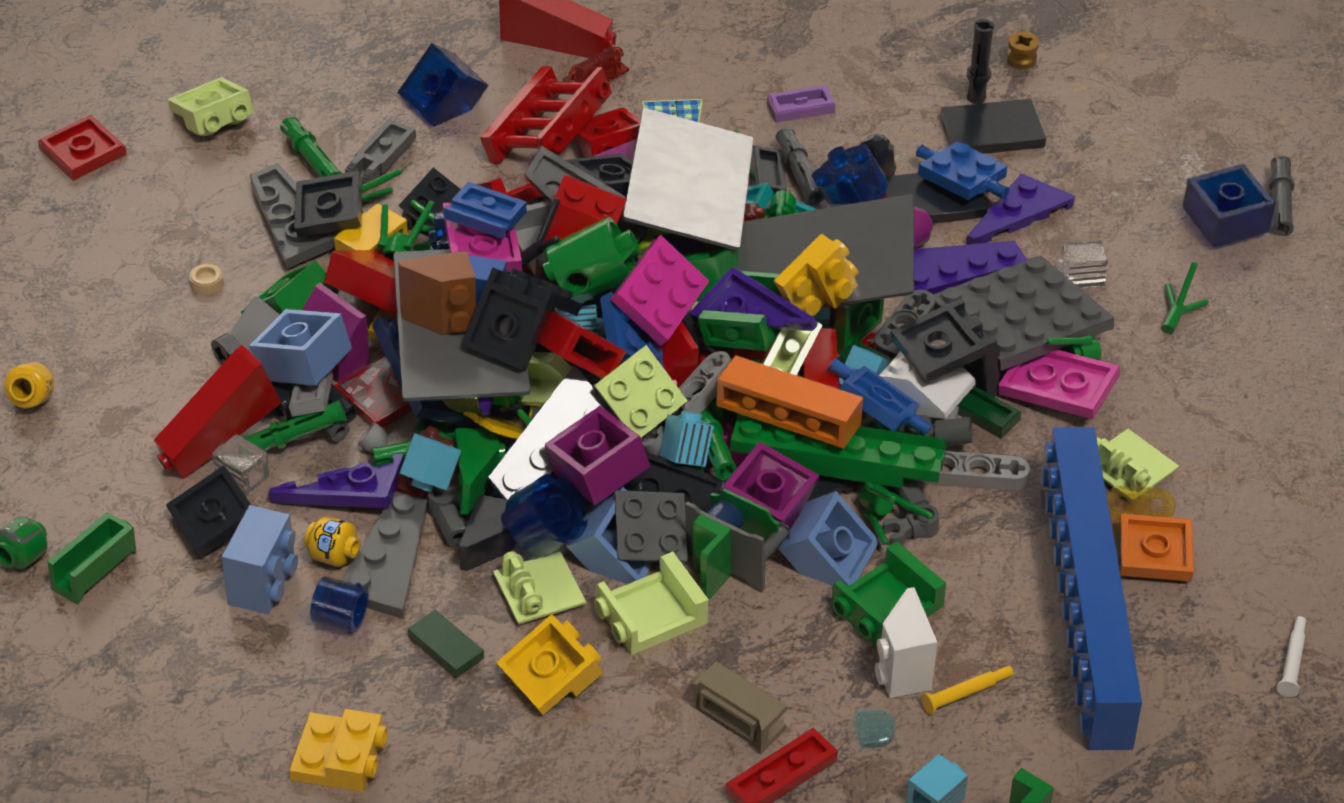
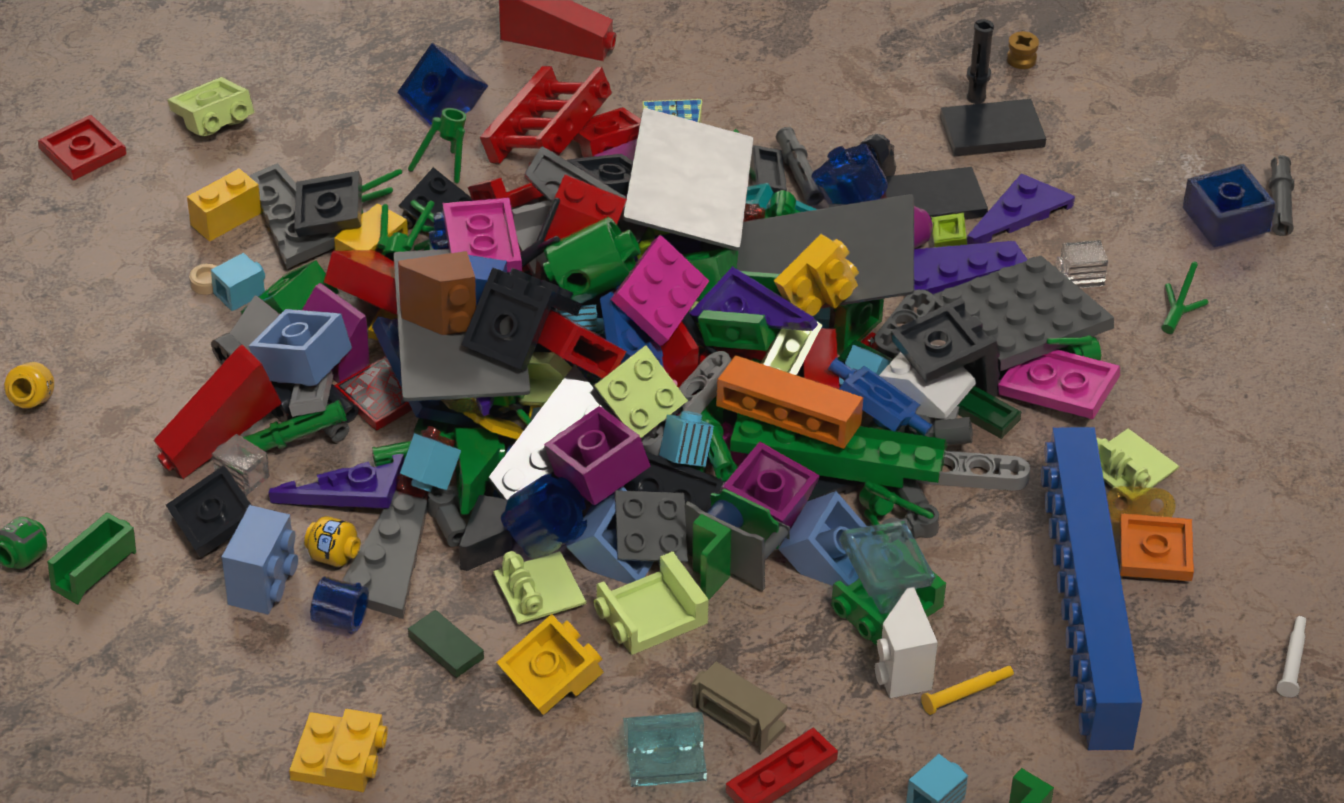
green pin [280,116,342,177] -> none
dark grey hinge [345,119,416,185] -> none
light grey hinge [358,422,388,453] -> none
blue plate [444,182,527,239] -> none
clear red hinge [563,46,629,82] -> none
medium lavender tile [767,85,836,123] -> none
clear light blue tile [855,710,896,749] -> none
blue plate [916,141,1010,200] -> none
none -> yellow brick [187,168,262,242]
none -> medium azure brick [211,253,265,311]
none -> green plant [408,108,467,184]
none -> clear light blue bracket [623,712,707,787]
none -> clear light blue bracket [839,521,936,614]
none -> lime tile [932,213,967,247]

